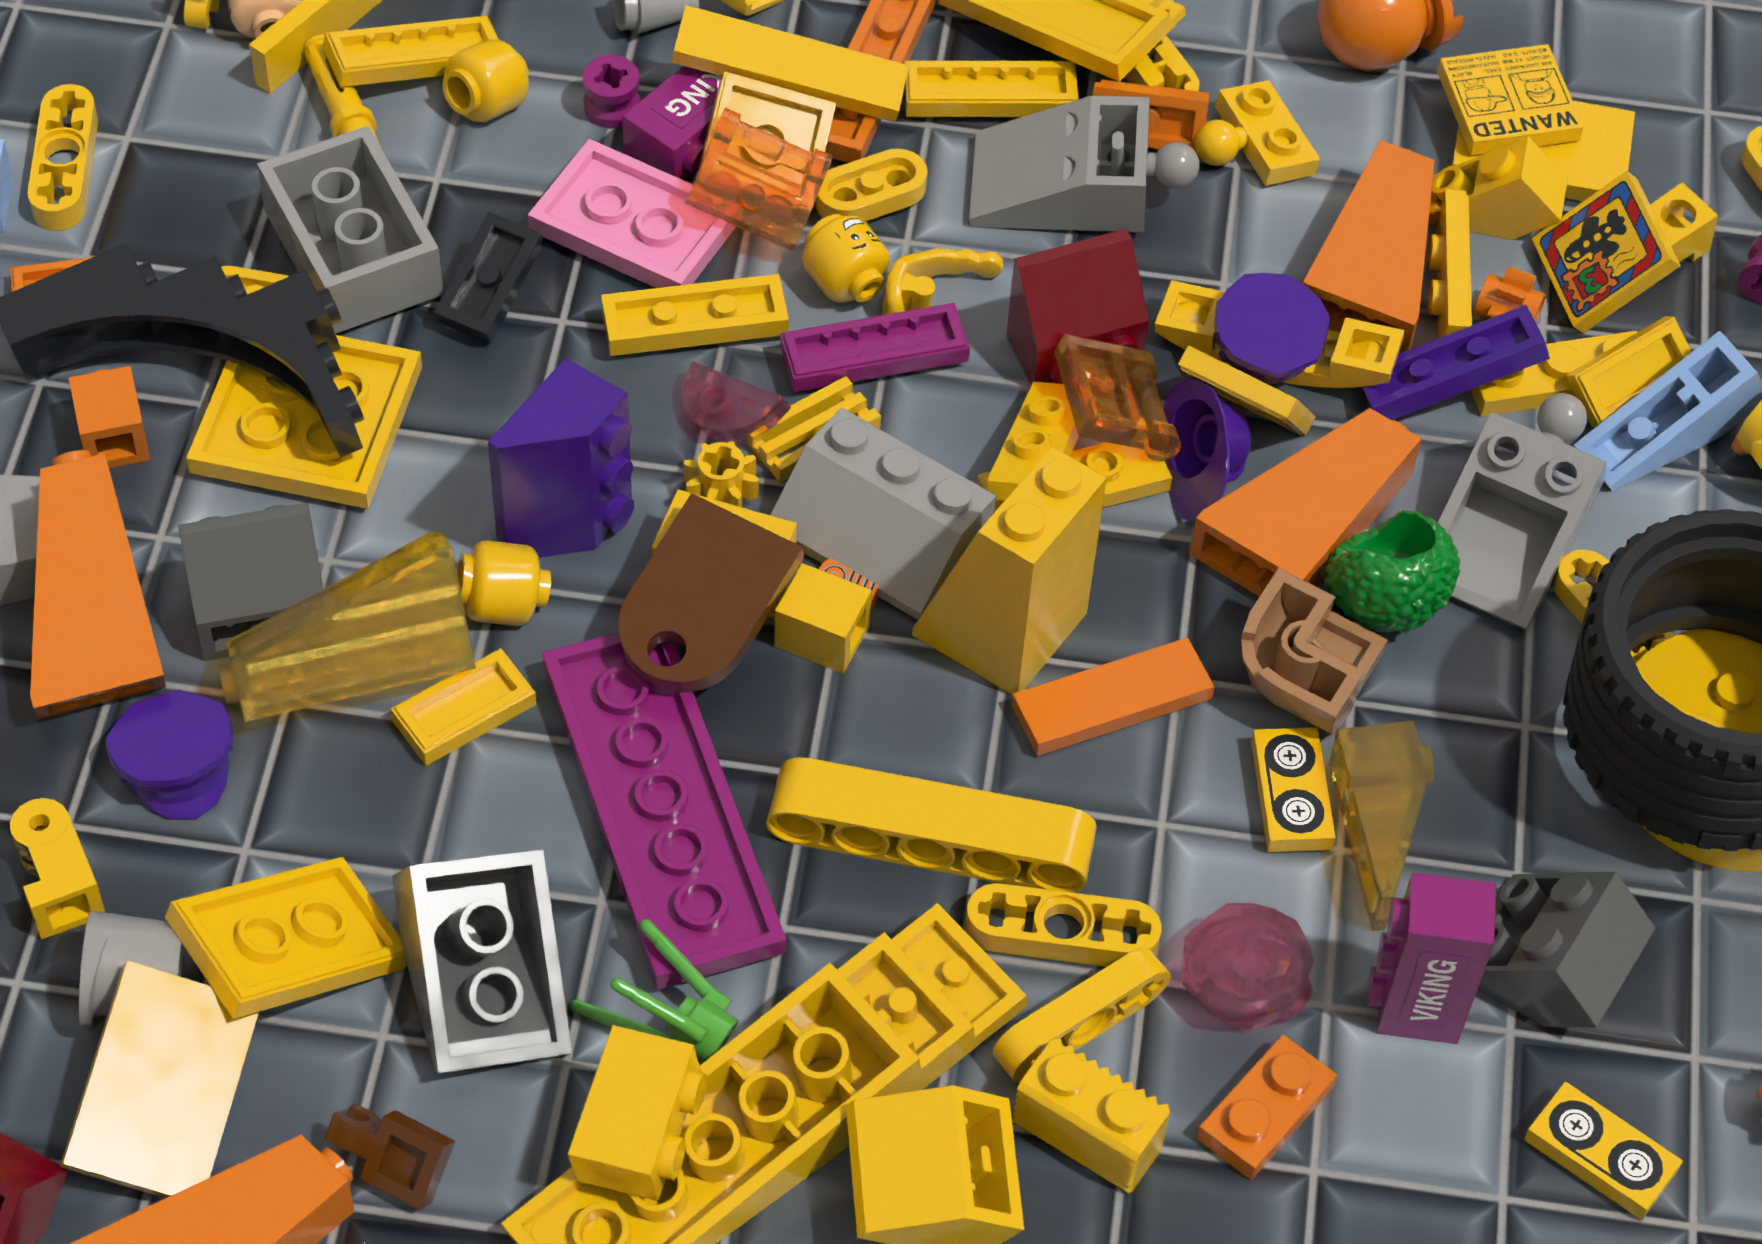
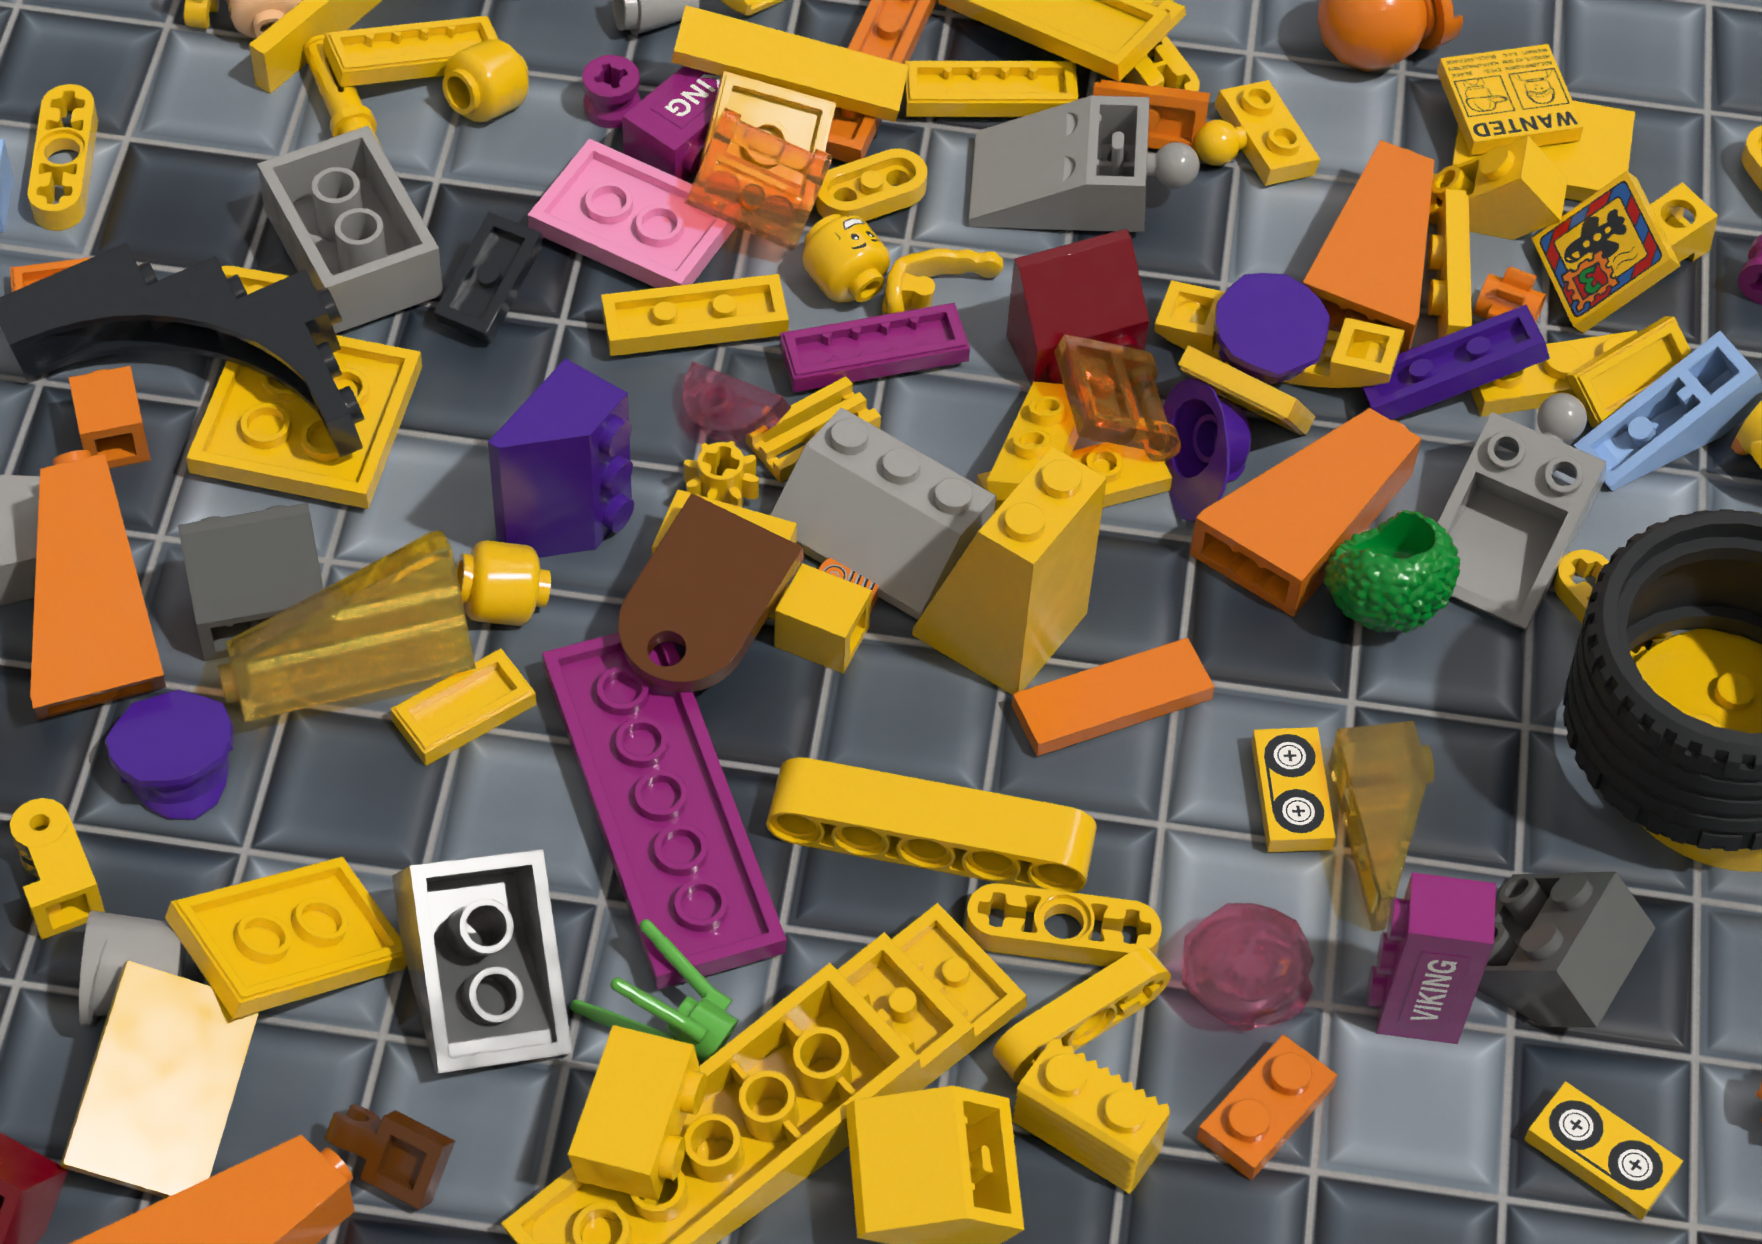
medium nougat brick [1241,568,1388,735] -> none

